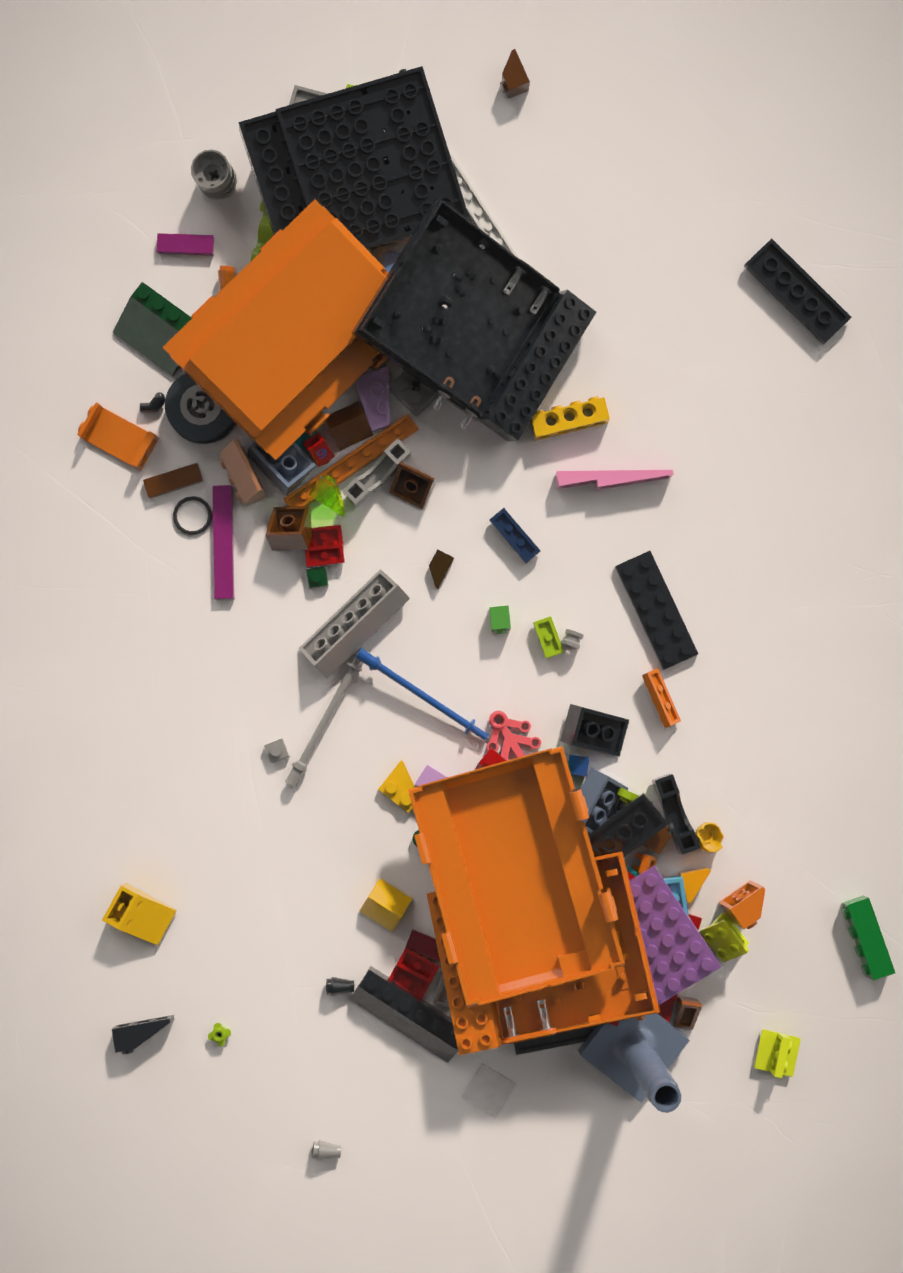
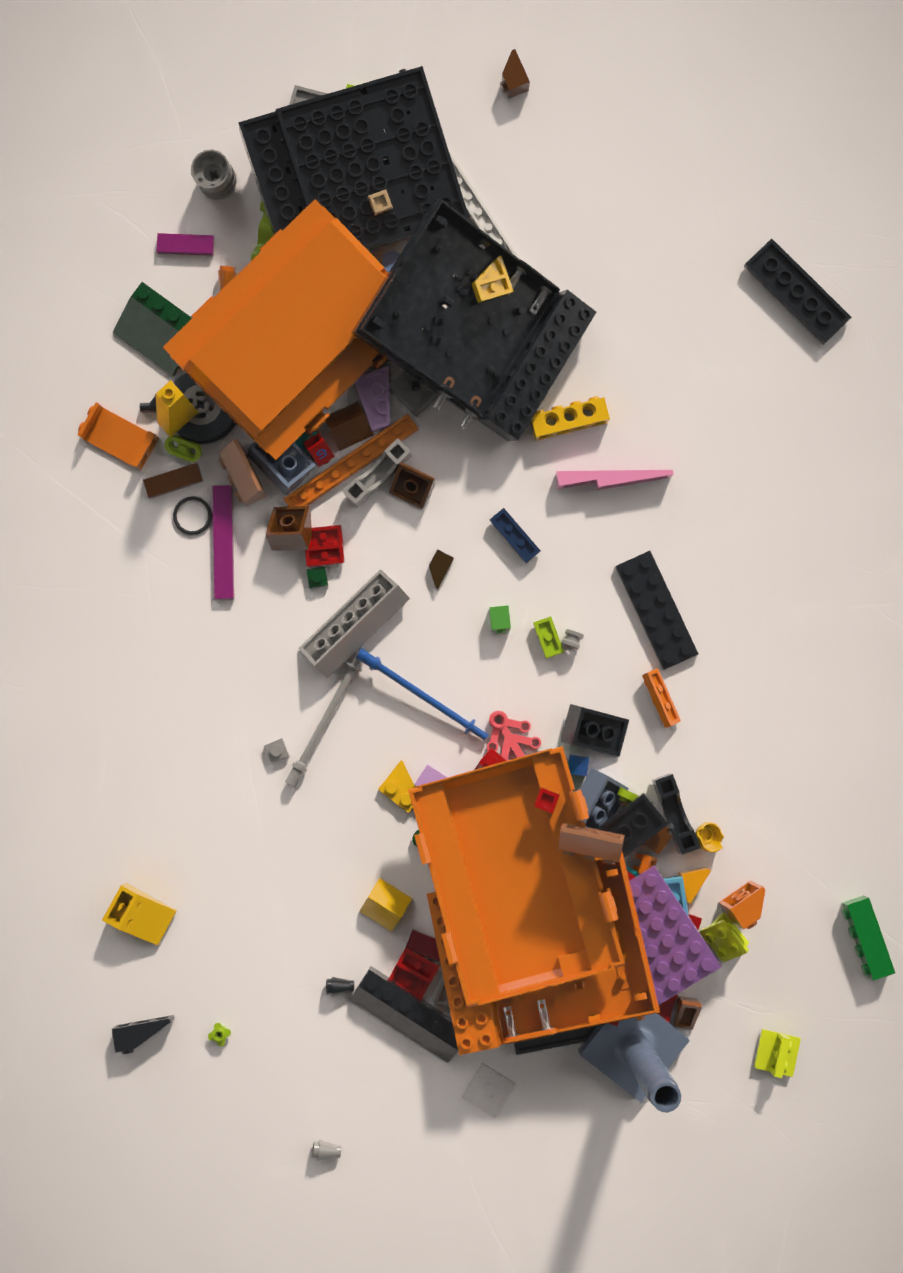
clear neon green slope [308,474,345,517] -> none
none -> yellow slope [155,380,199,438]
none -> lime plate [164,435,203,462]
none -> tan tile [368,190,393,216]
none -> yellow wing [472,256,514,303]
none -> red plate [534,787,560,814]
none -> nougat slope [558,823,625,864]

